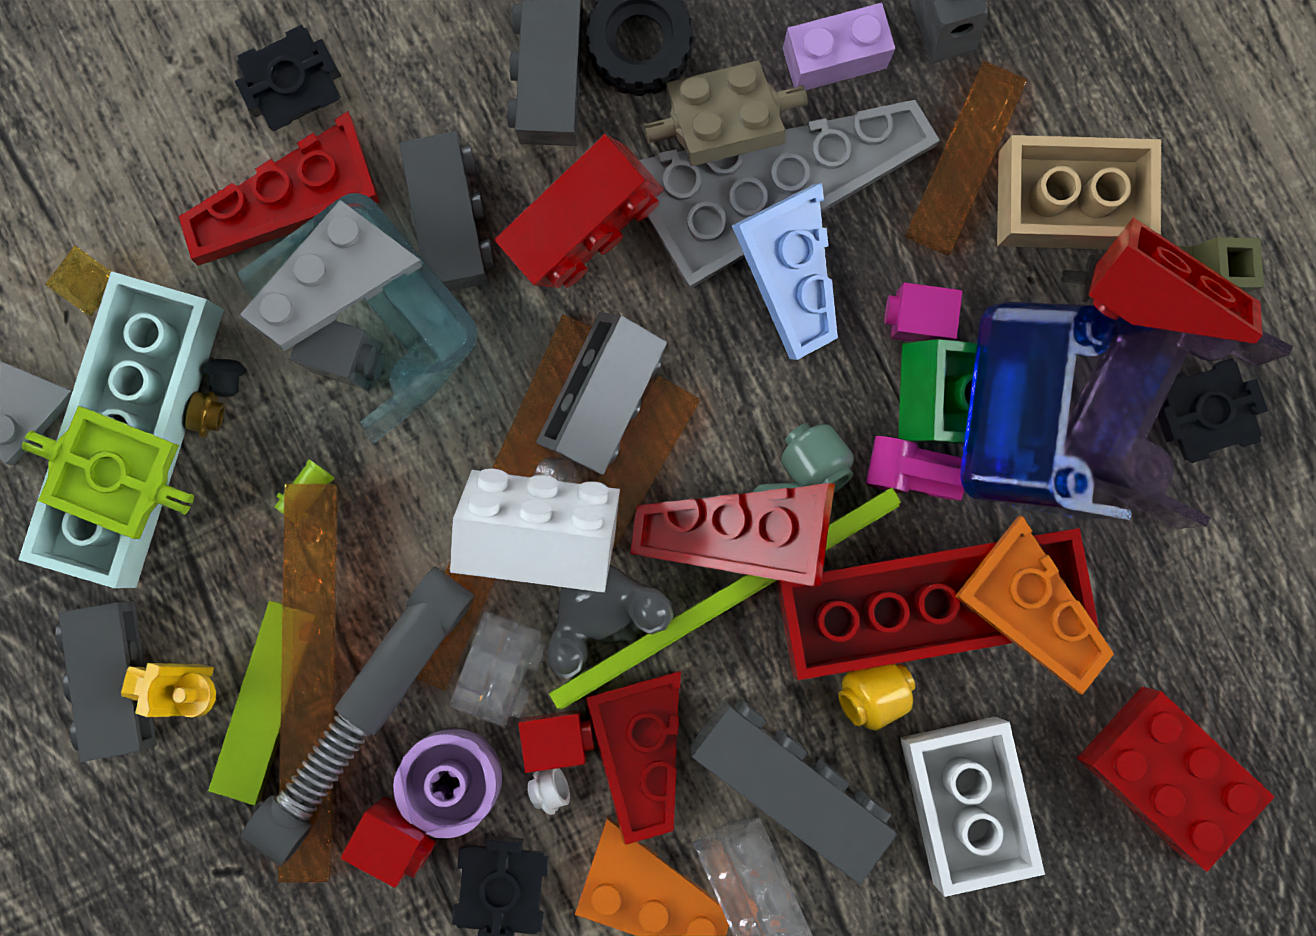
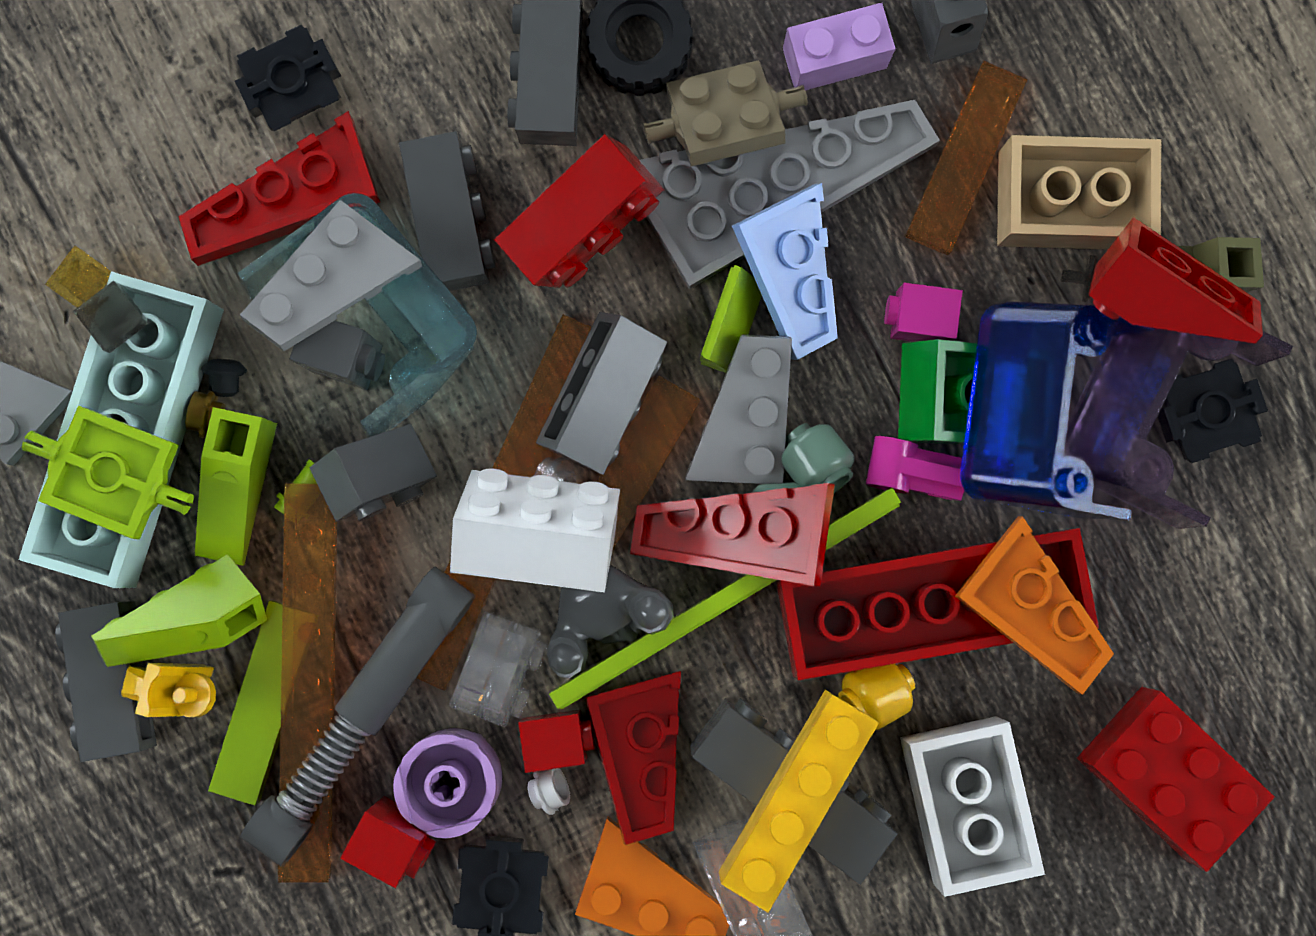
none -> clear smoke tile [73,280,150,353]
none -> lime slope [91,554,268,667]
none -> lime slope [195,407,277,566]
none -> dark grey brick [309,424,437,522]
none -> light grey wing [685,334,792,484]
none -> lime slope [700,265,762,373]
none -> yellow brick [719,690,879,913]

